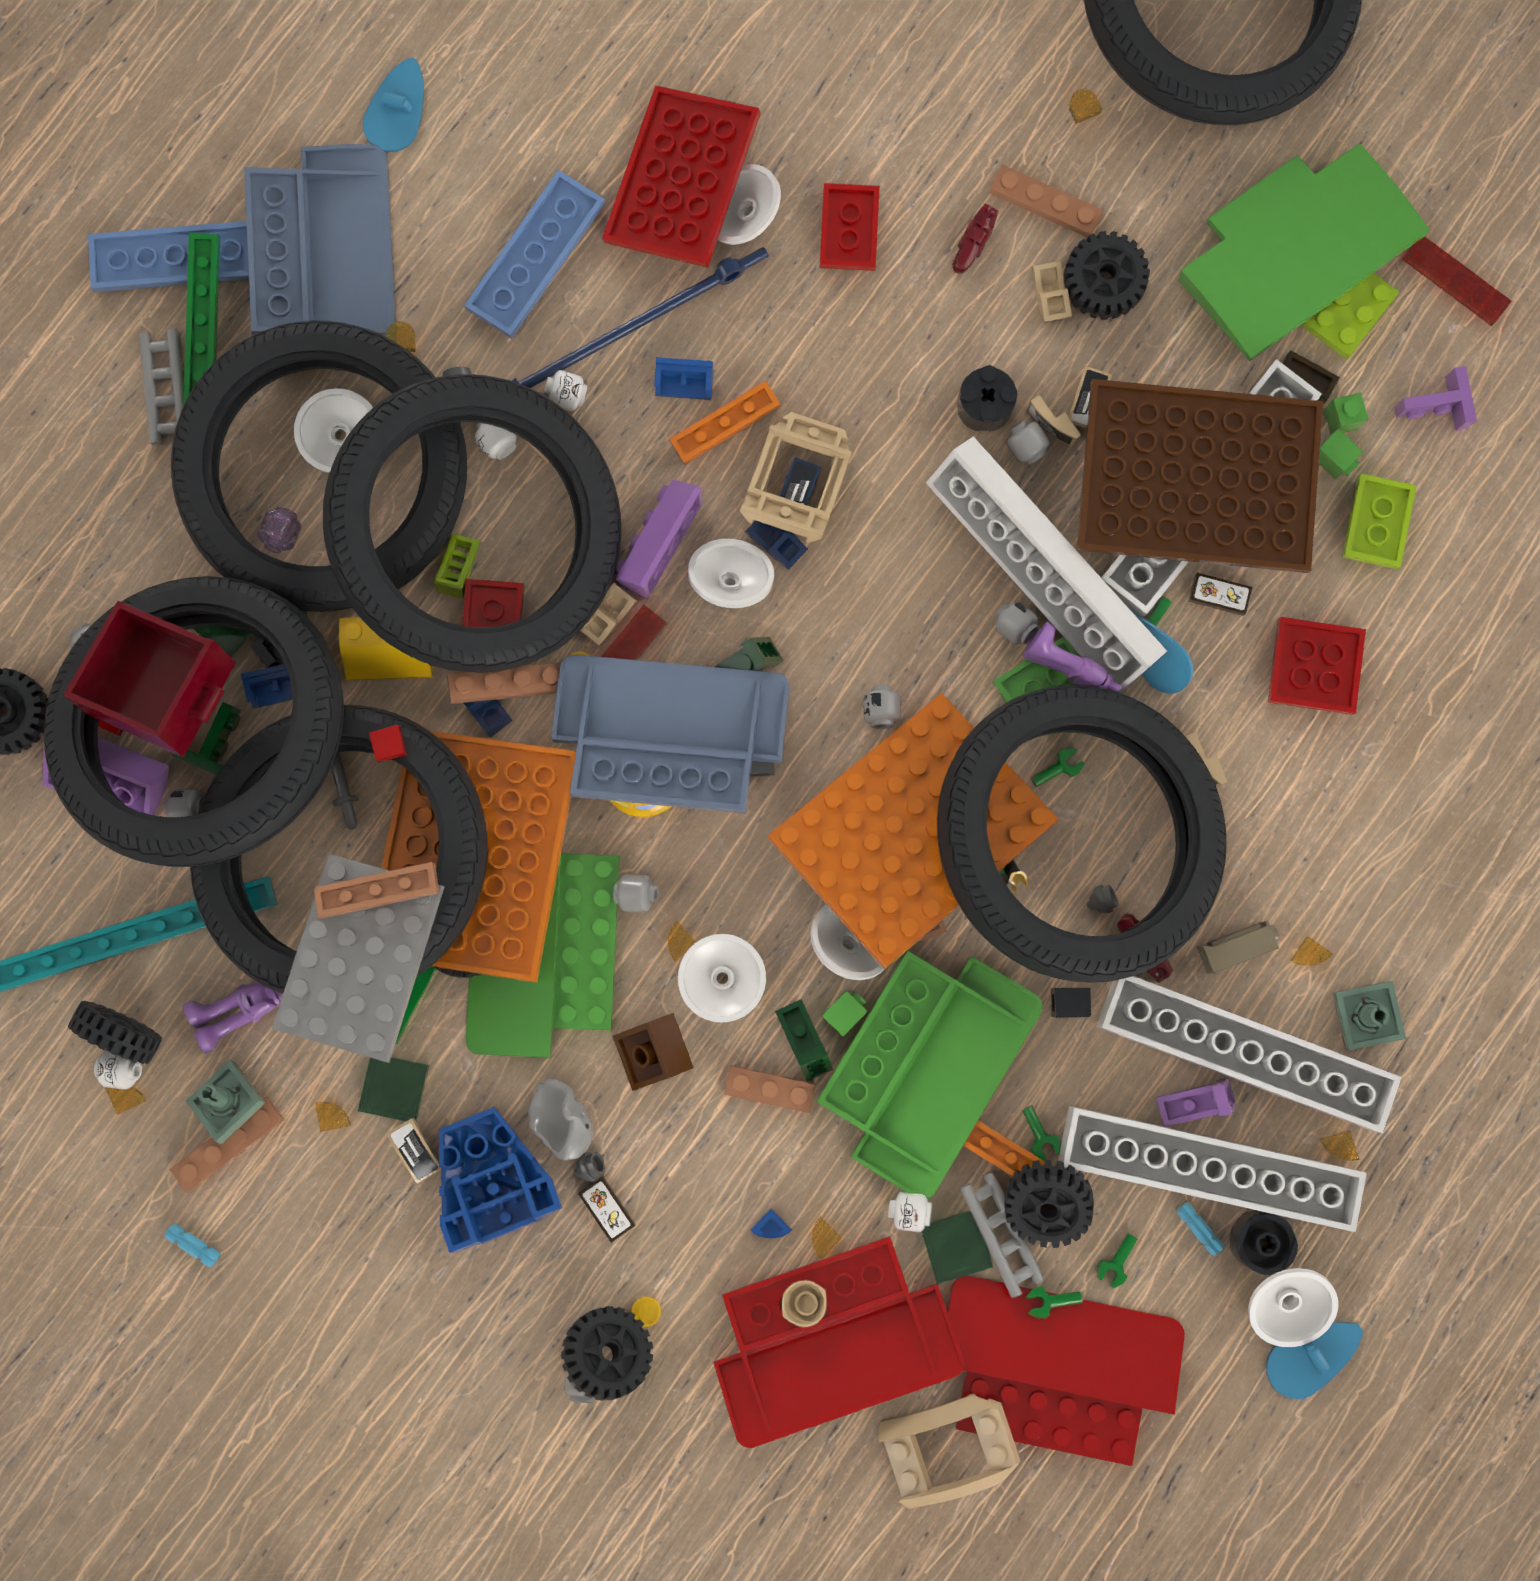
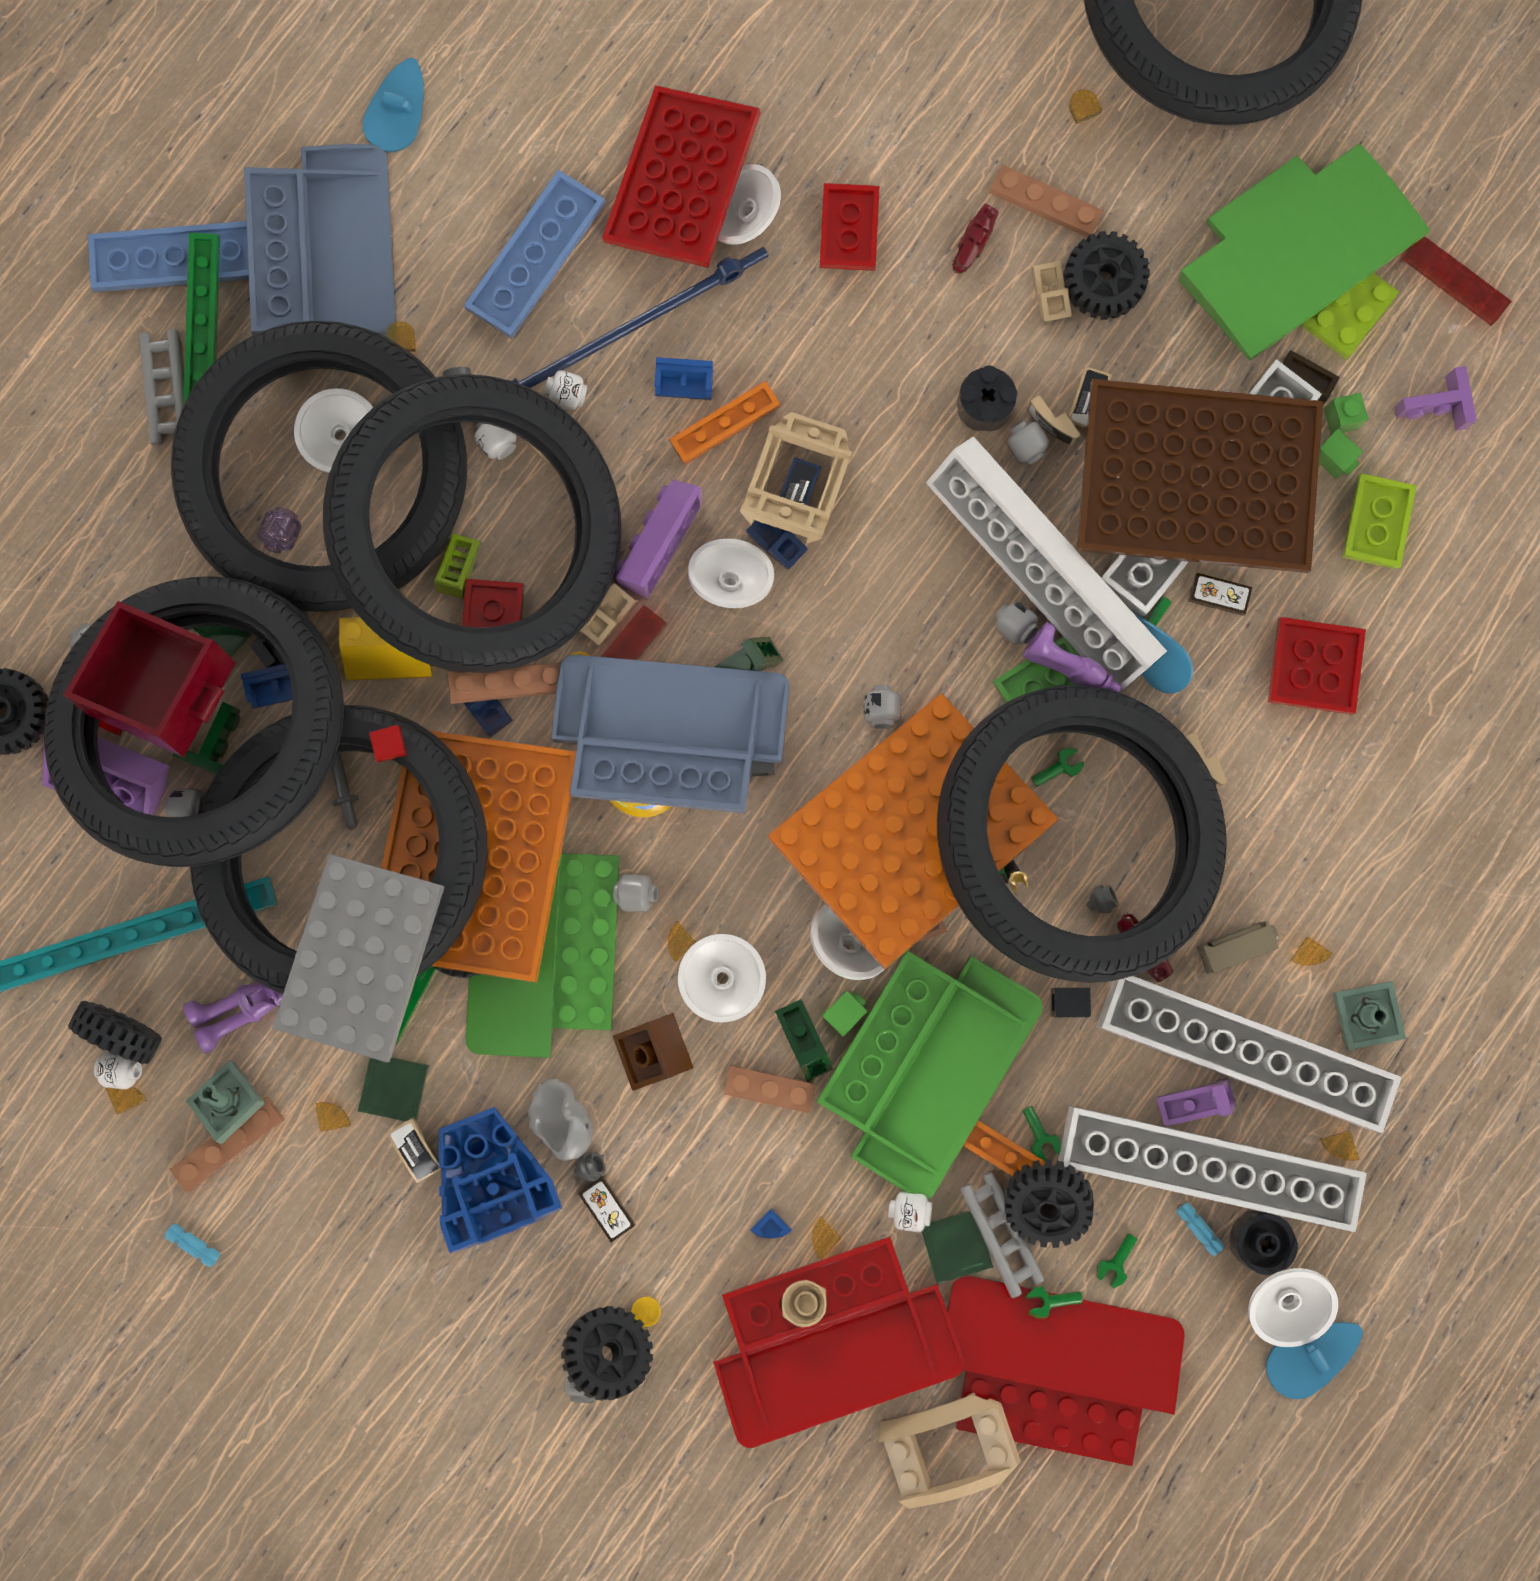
nougat plate [313,862,440,919] -> none

